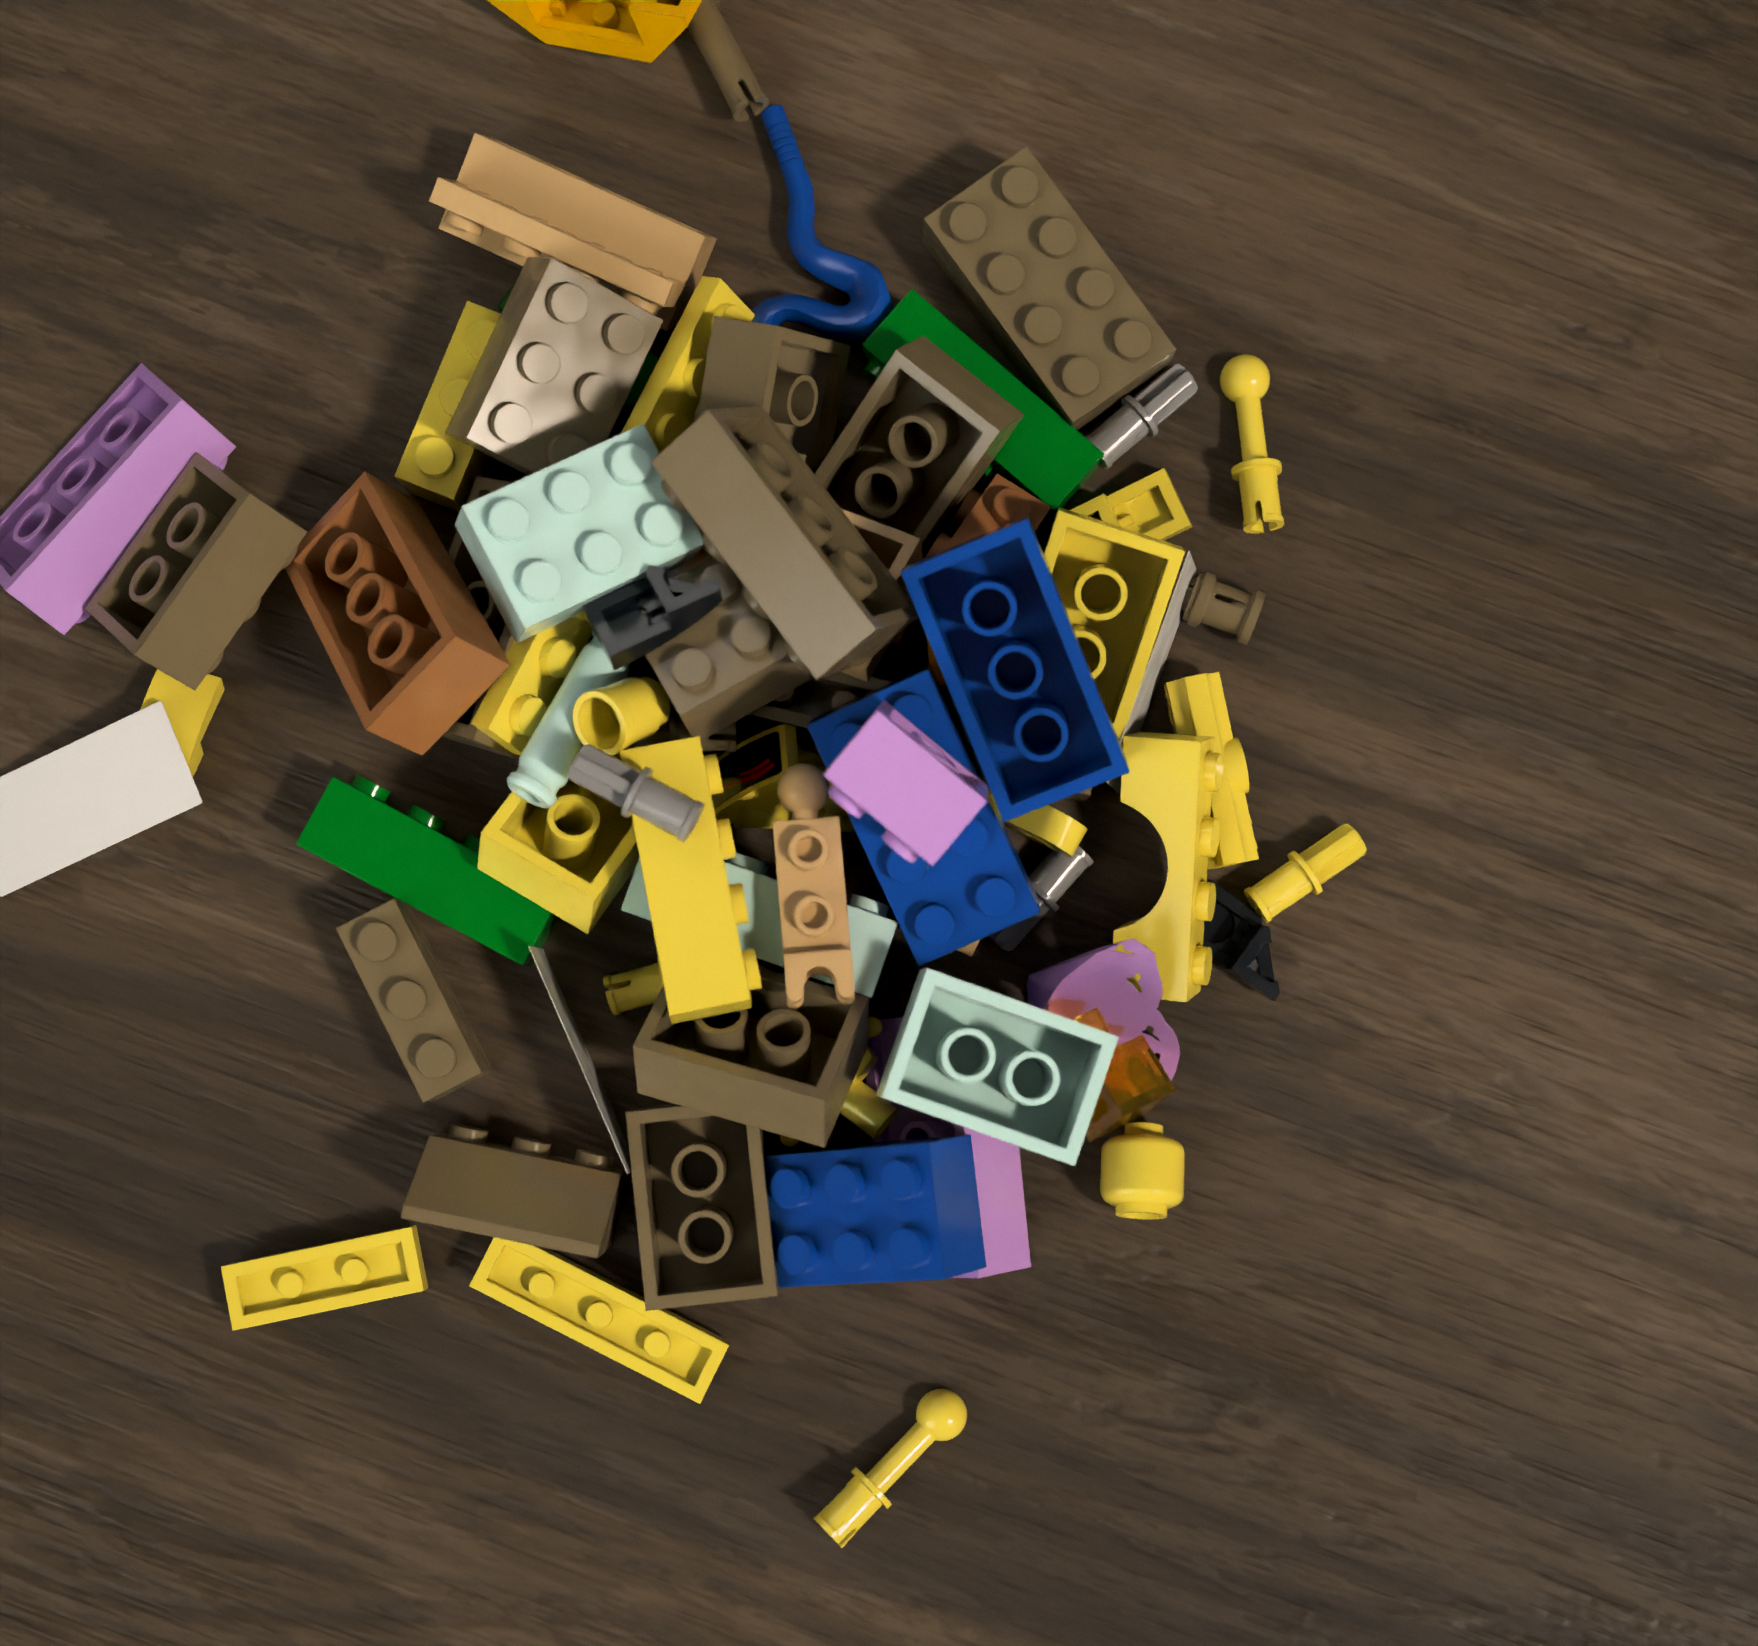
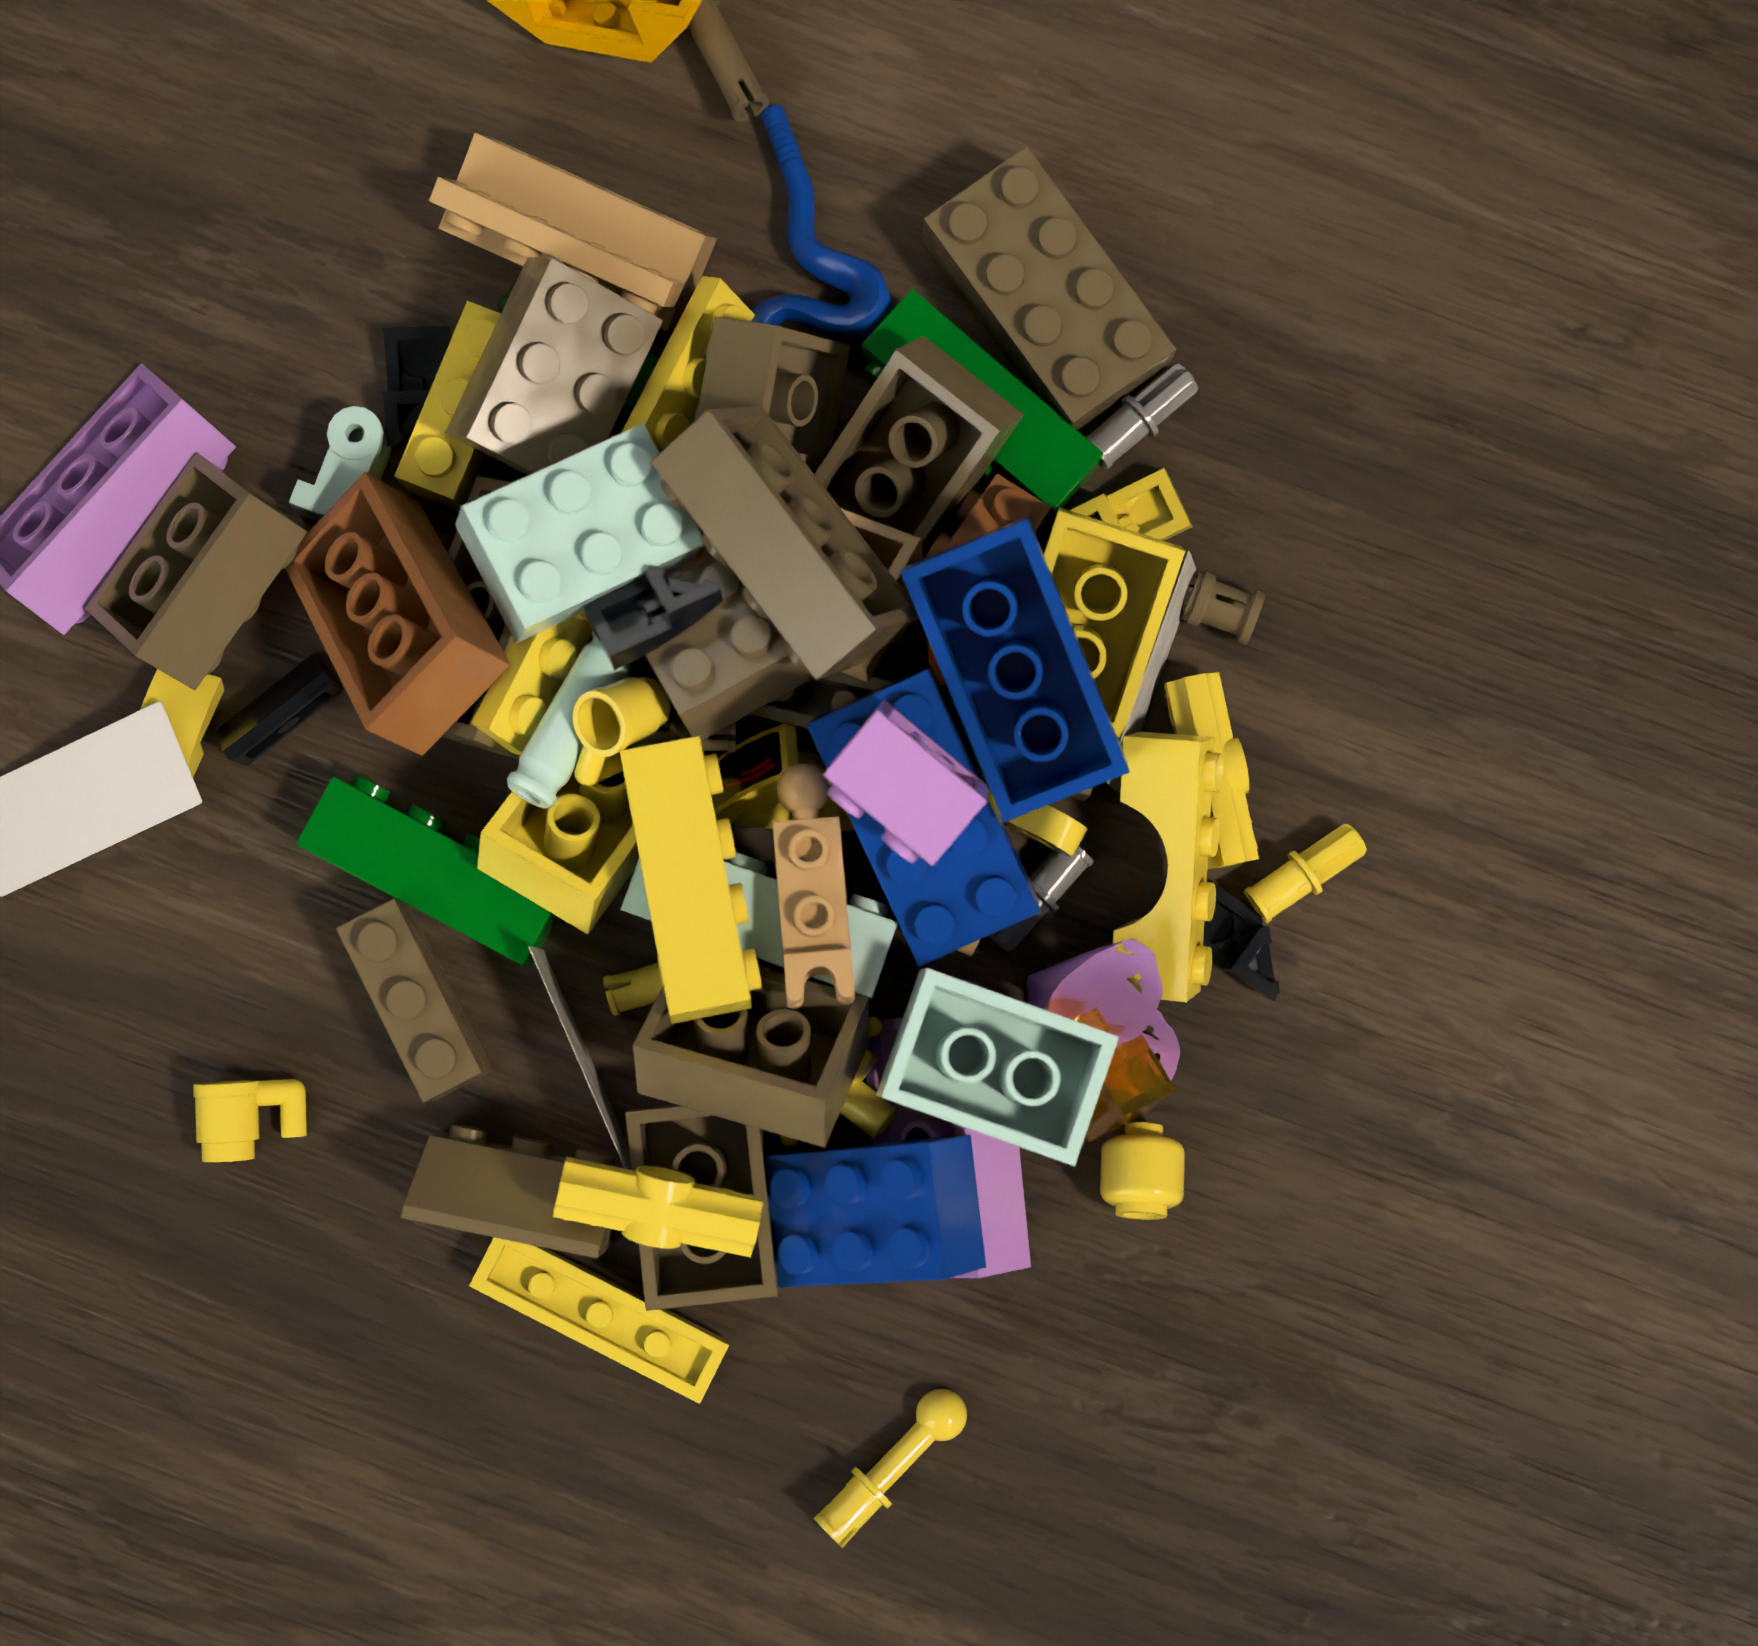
light yellow plate [221,1225,428,1331] -> none
light grey axle [568,745,705,842] -> none
light yellow pin [1220,354,1284,534] -> none
none -> light yellow piece [193,1079,307,1162]
none -> black slope [217,654,344,766]
none -> light aqua leg [289,406,392,522]
none -> black slope [383,326,451,446]
none -> light yellow piece [553,1157,763,1257]

